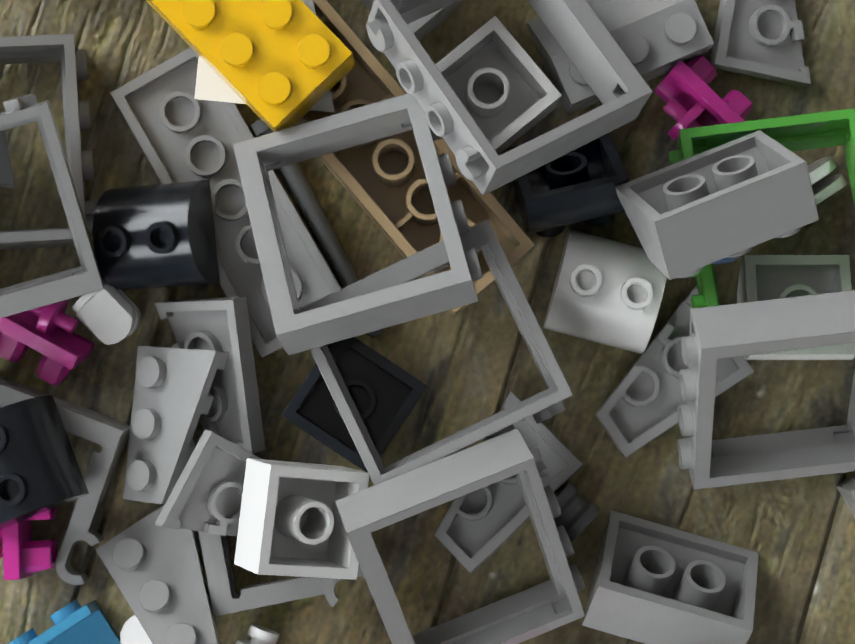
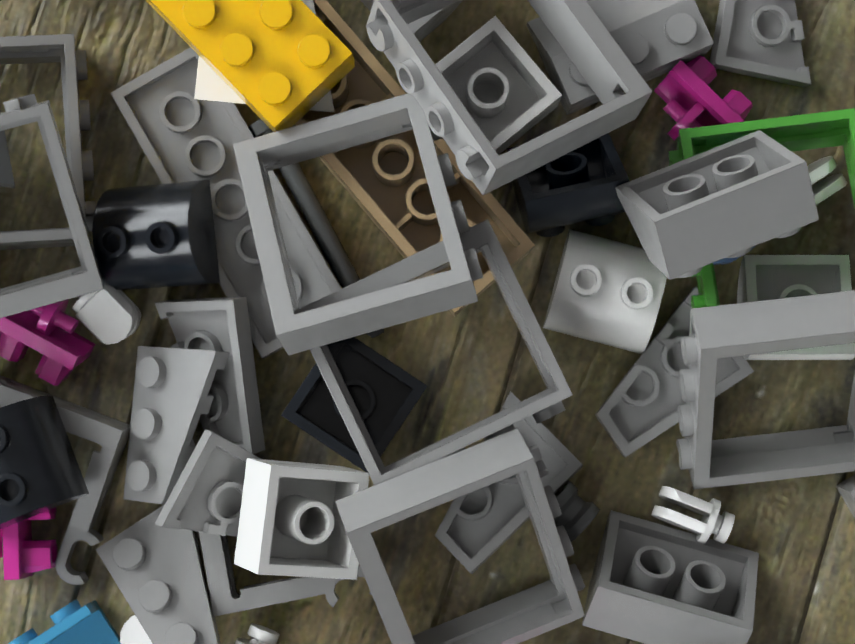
none -> white arm [651,486,735,544]

